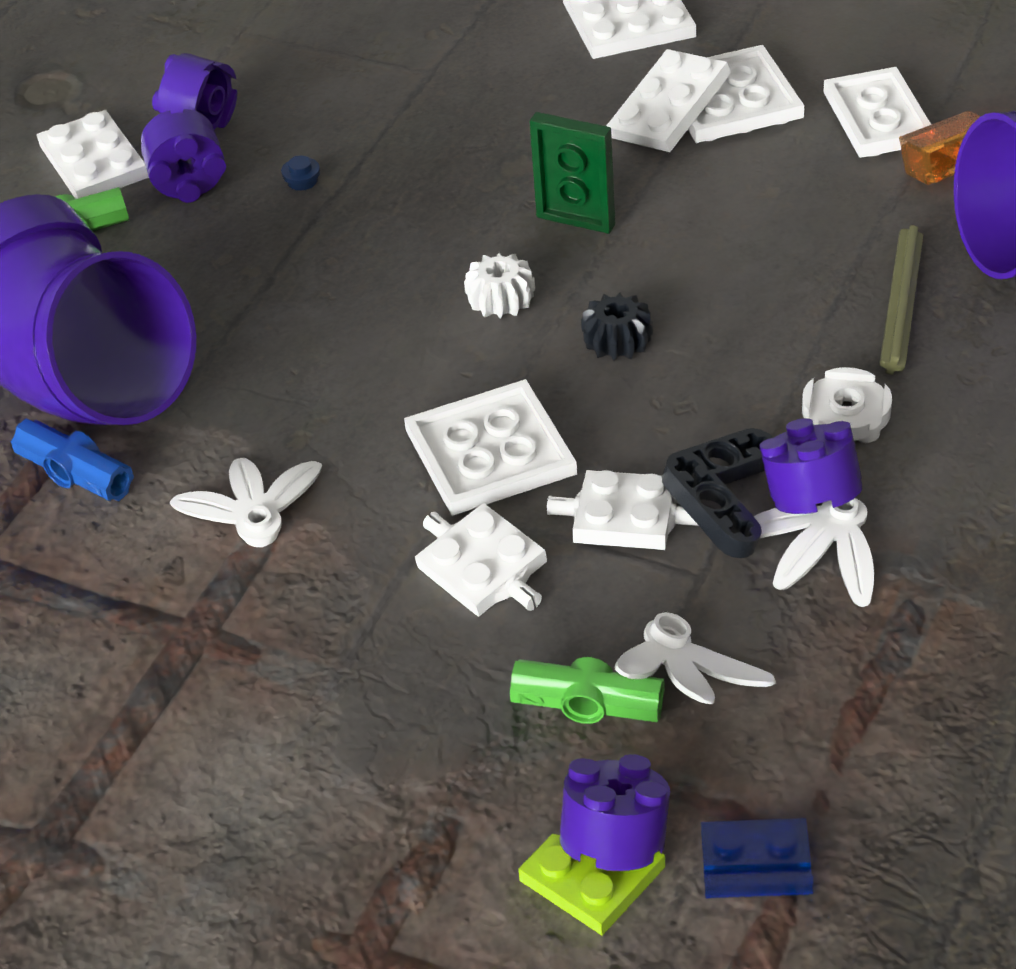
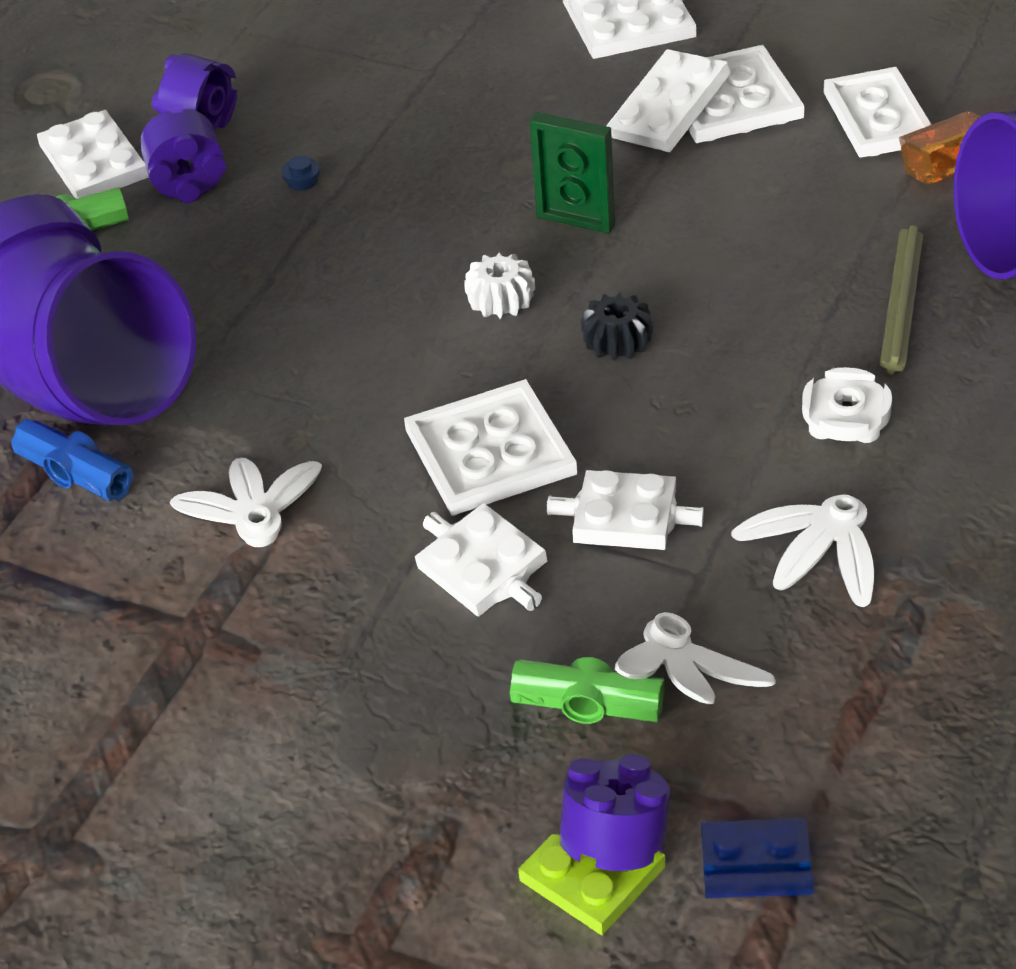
black beam [662,428,773,558] -> none
dark purple brick [760,418,862,514] -> none

